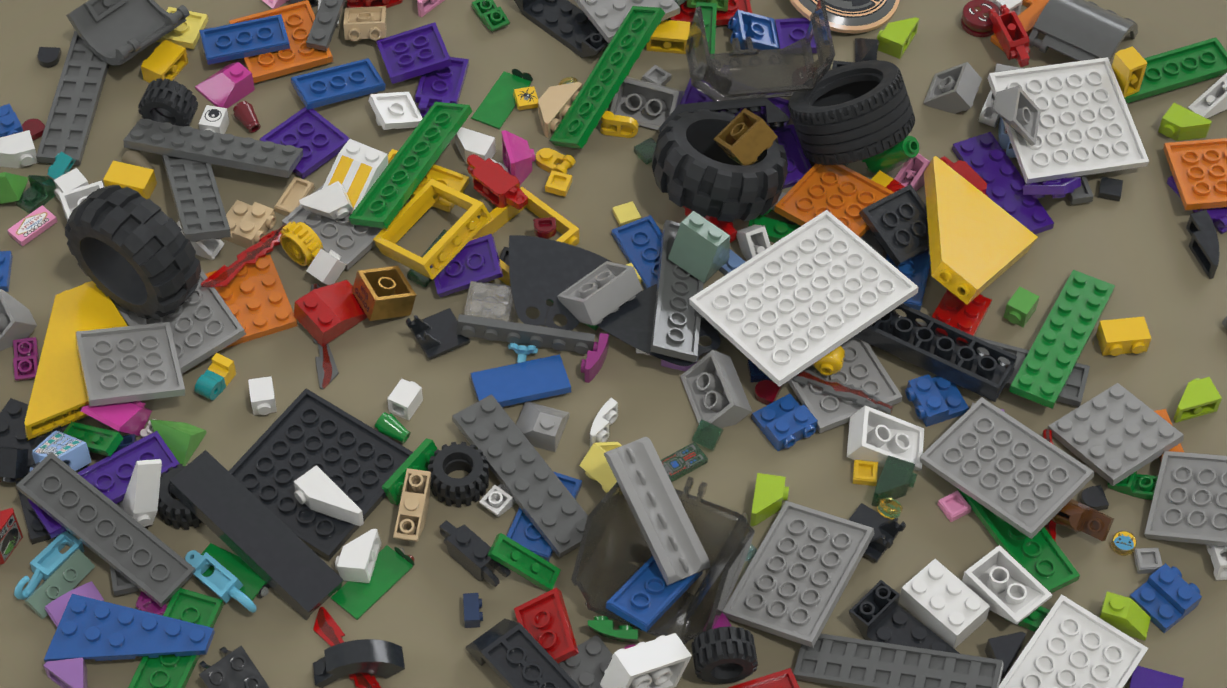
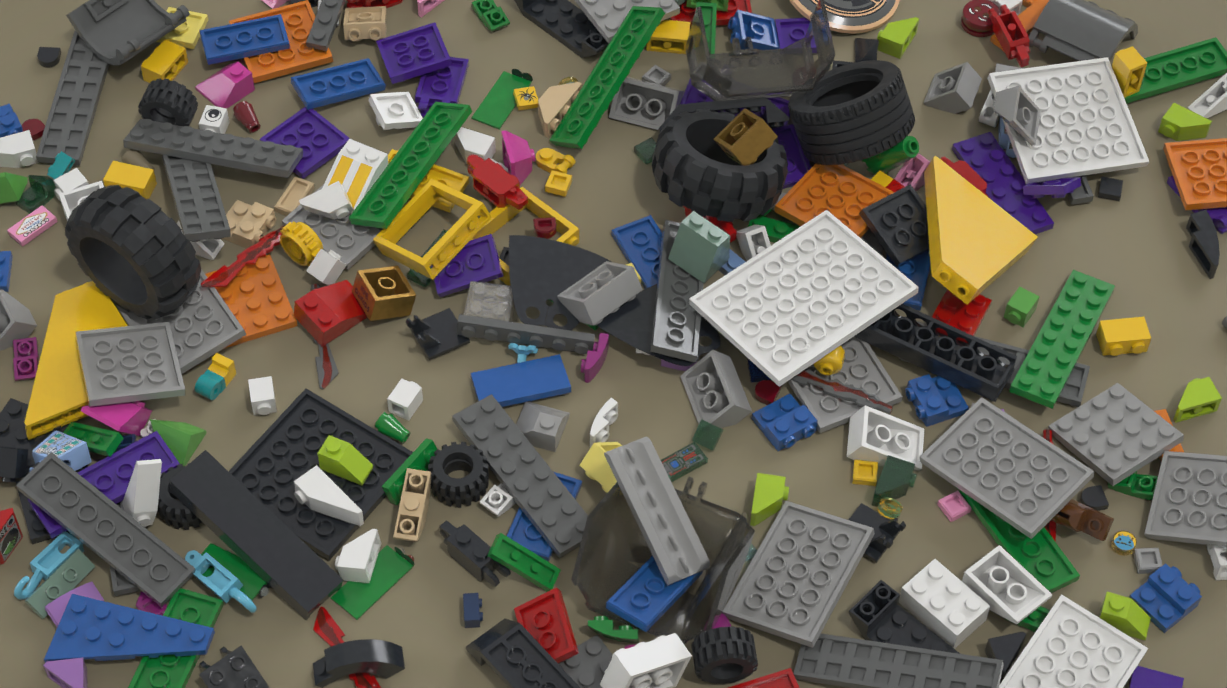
yellow plate [600,111,639,138] -> none
light yellow tile [612,201,641,226] -> none
none -> lime slope [318,435,373,485]

